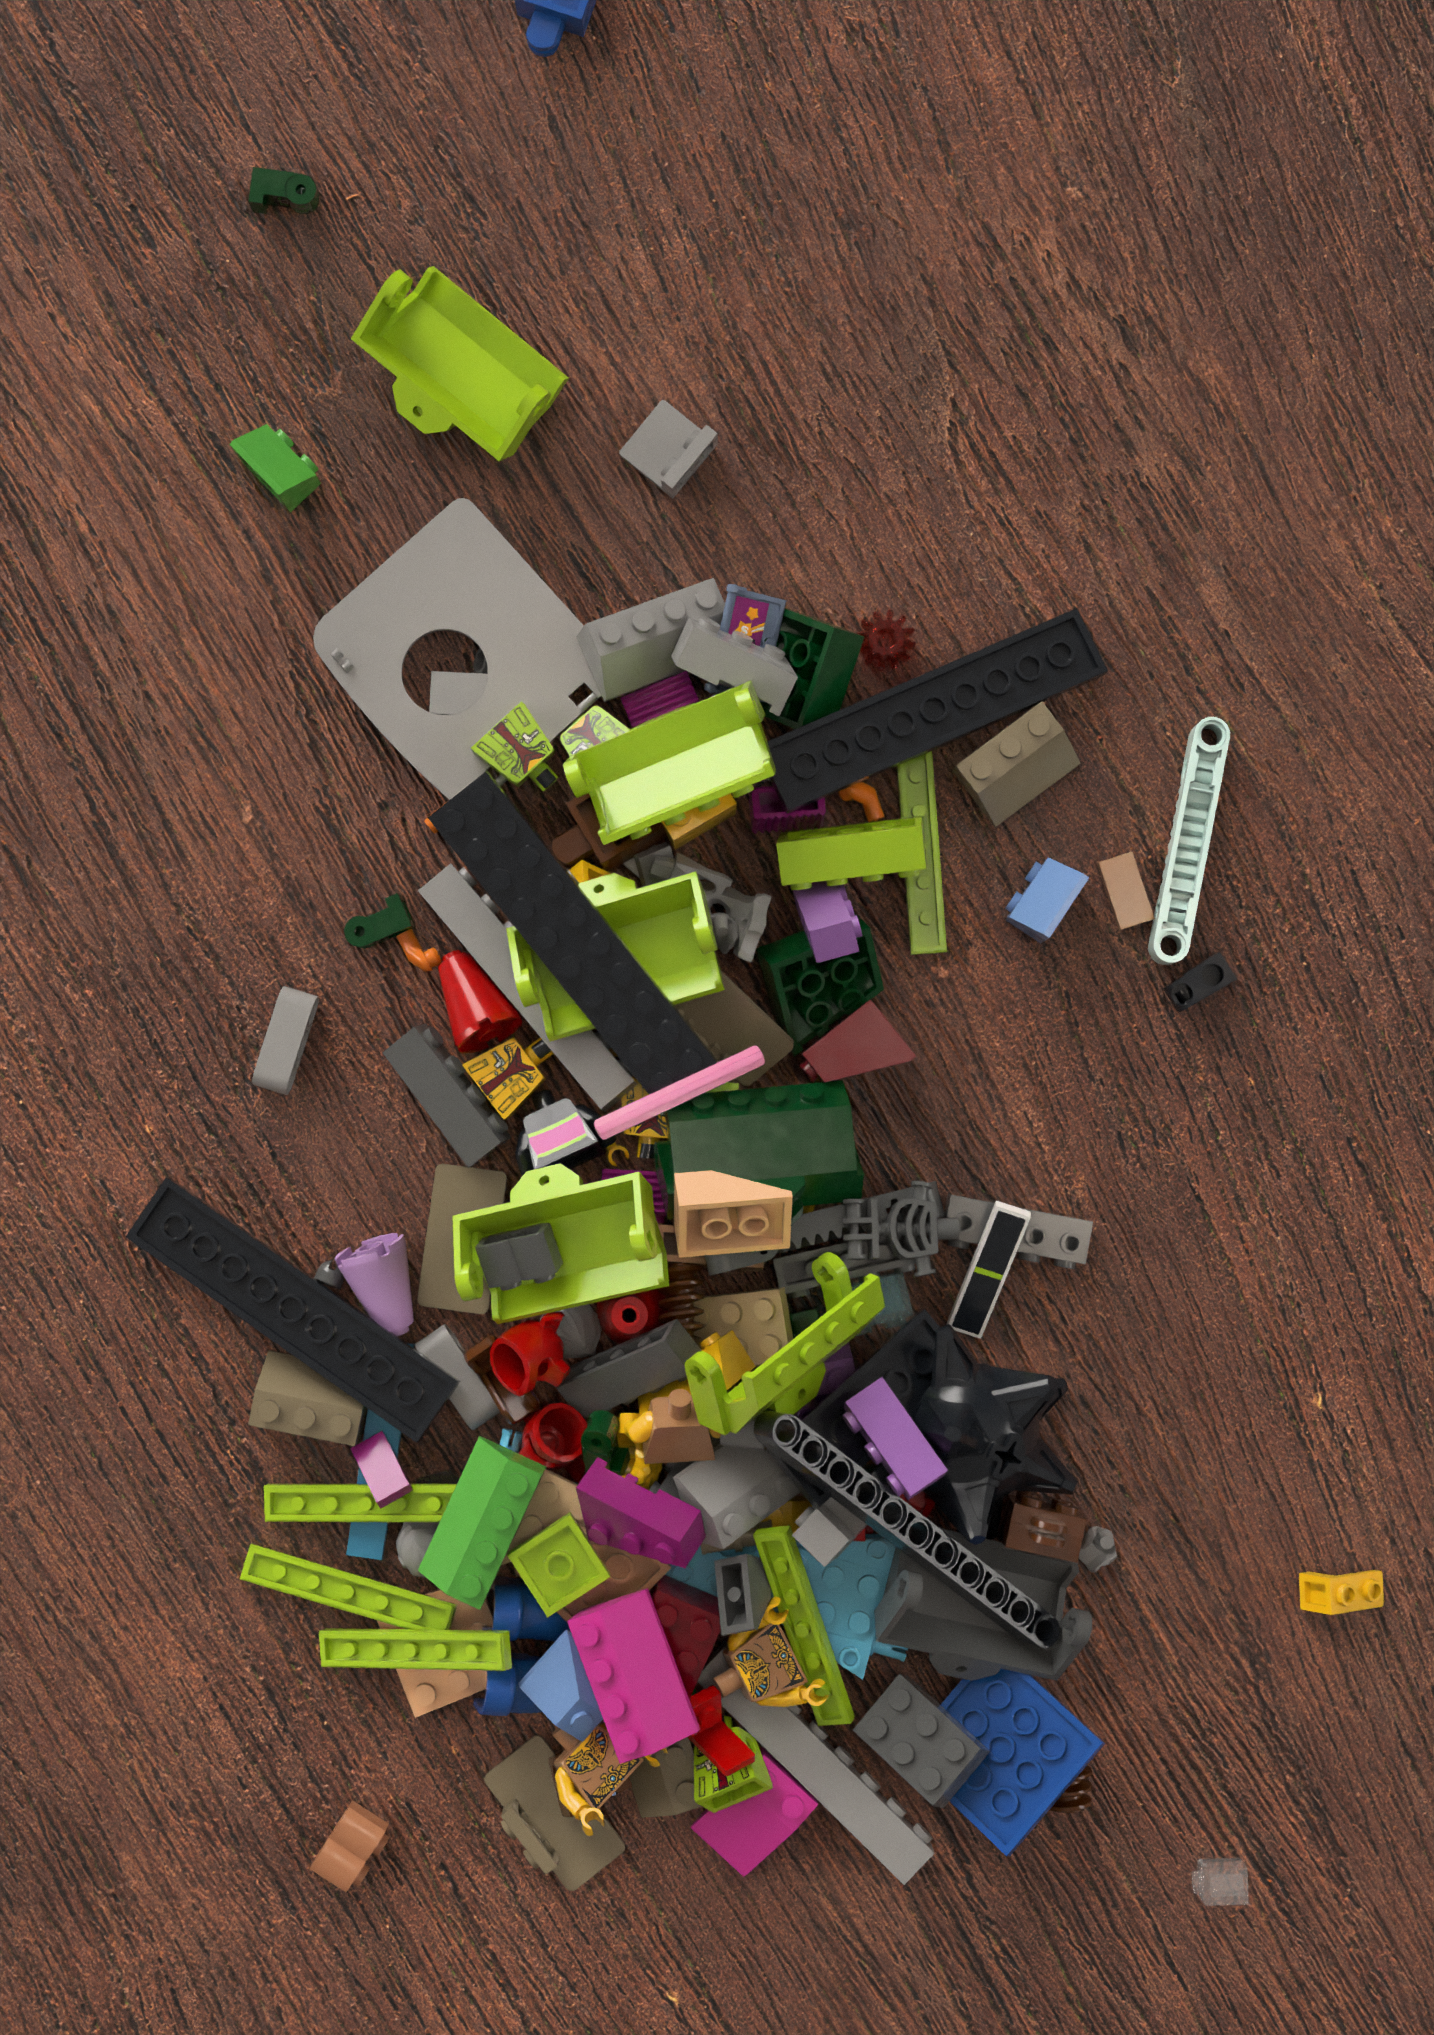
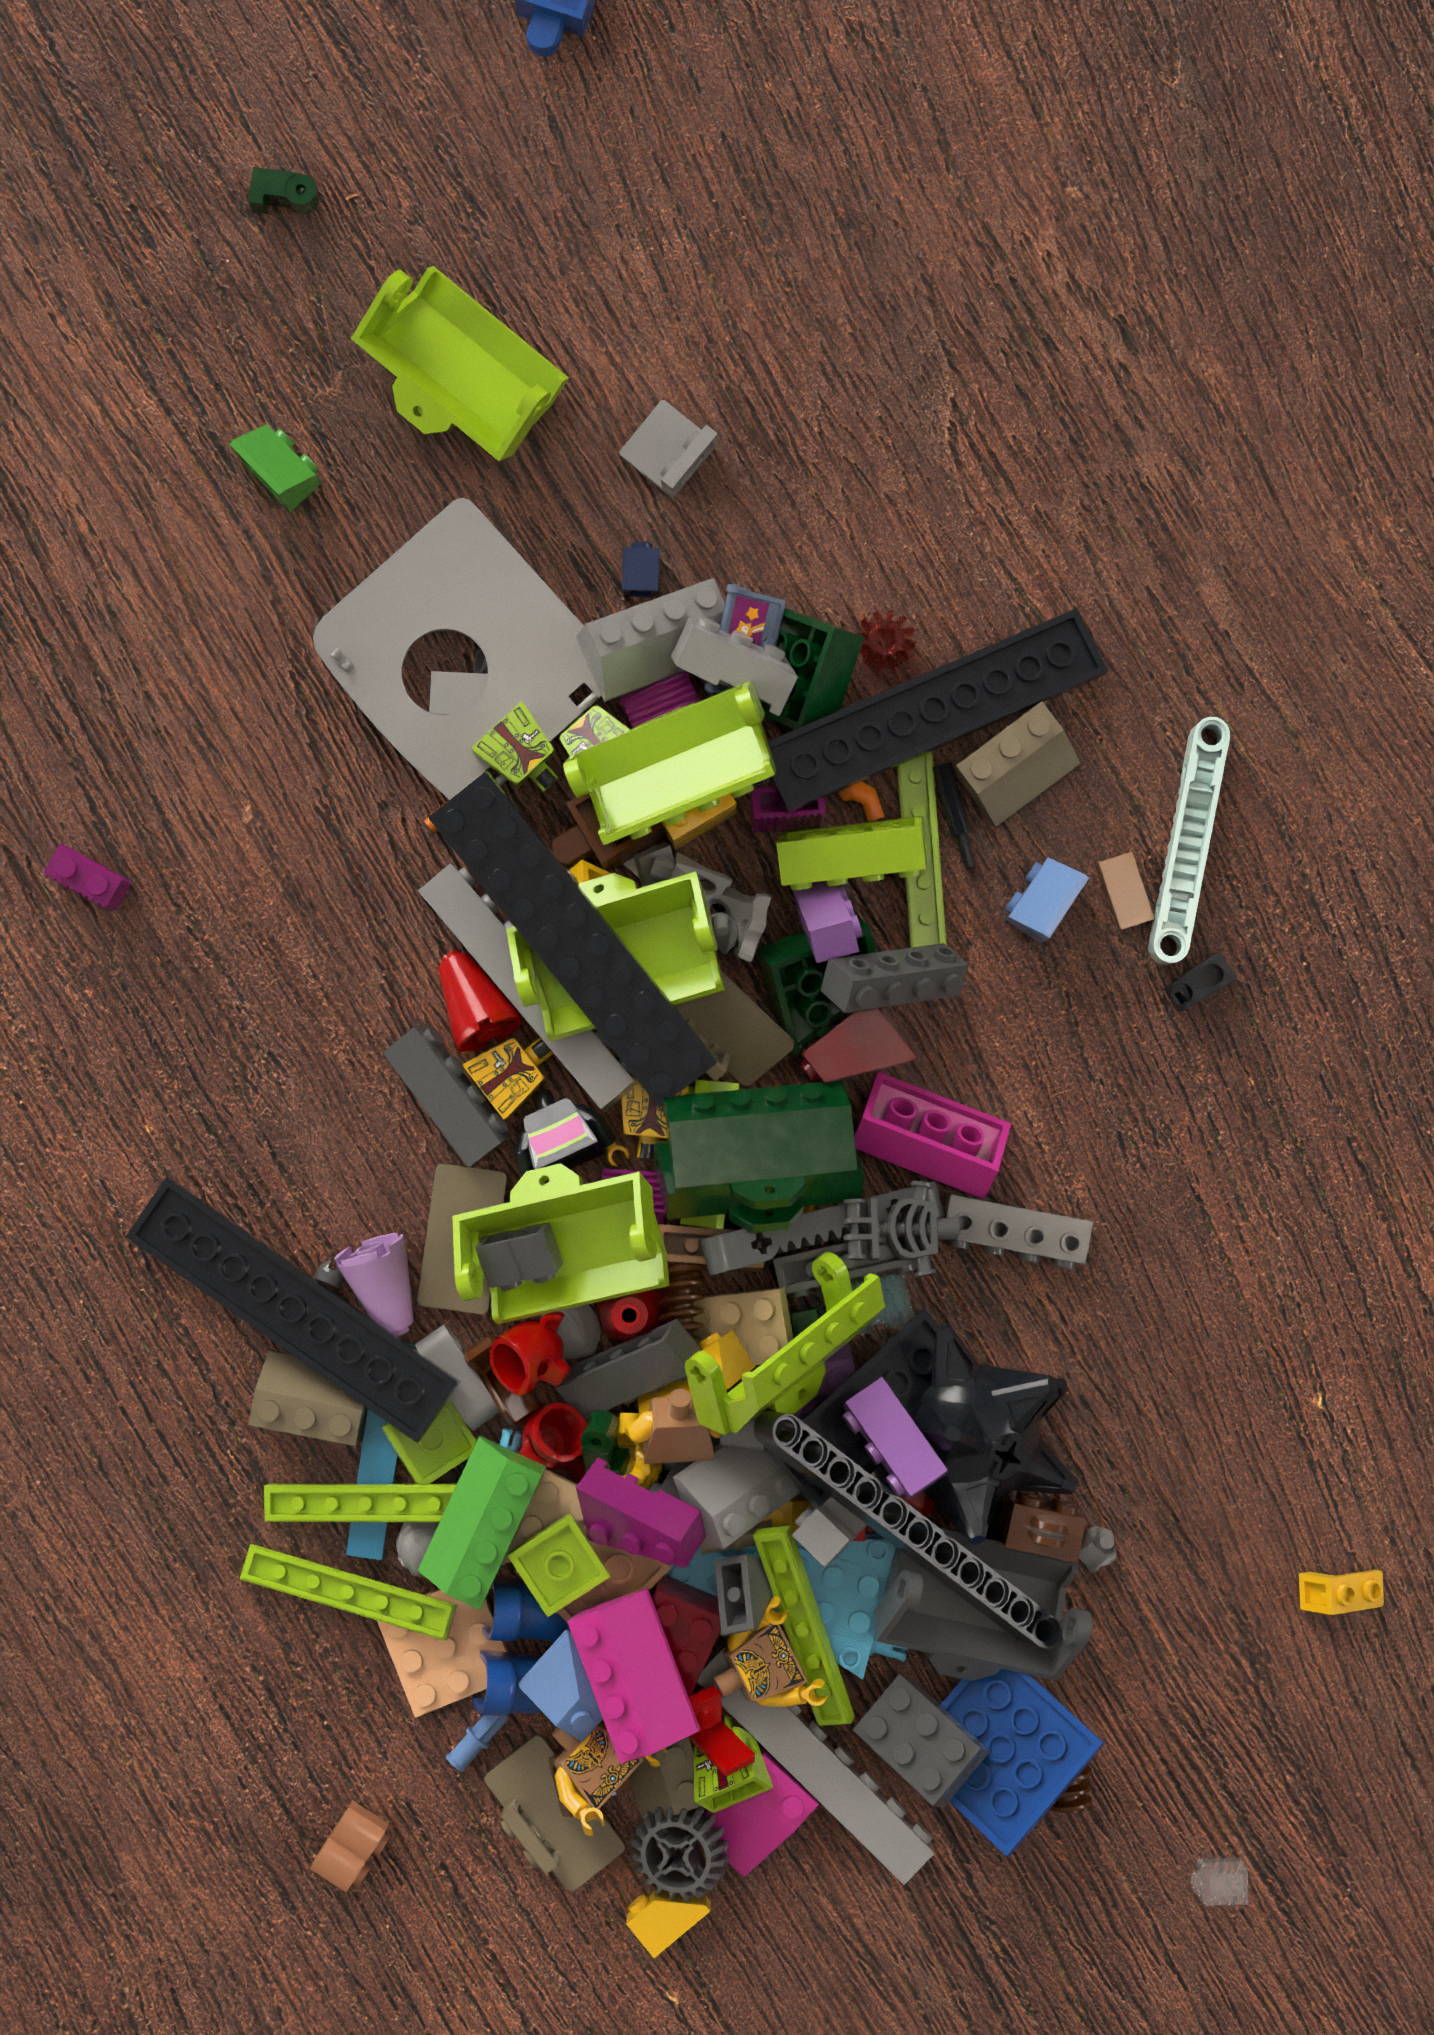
light grey beam [252,986,319,1095] -> none
lime tile [319,1628,512,1671] -> none
dark green leg [344,893,416,949] -> none
tile [350,1431,413,1509] -> none
orange arm [396,929,442,972] -> none
bright pink axle [594,1045,765,1140] -> none
light nougat slope [674,1170,792,1258] -> none
black tile [947,1201,1031,1339] -> none
none -> magenta brick [44,844,131,911]
none -> lime plate [381,1399,477,1484]
none -> medium blue axle [446,1715,509,1772]
none -> dark blue brick [622,542,660,598]
none -> yellow slope [626,1890,711,1958]
none -> dark grey gear [631,1806,729,1902]
none -> dark grey brick [820,943,969,1013]
none -> dark pink slope [854,1072,1011,1199]
none -> black axle [932,763,975,870]

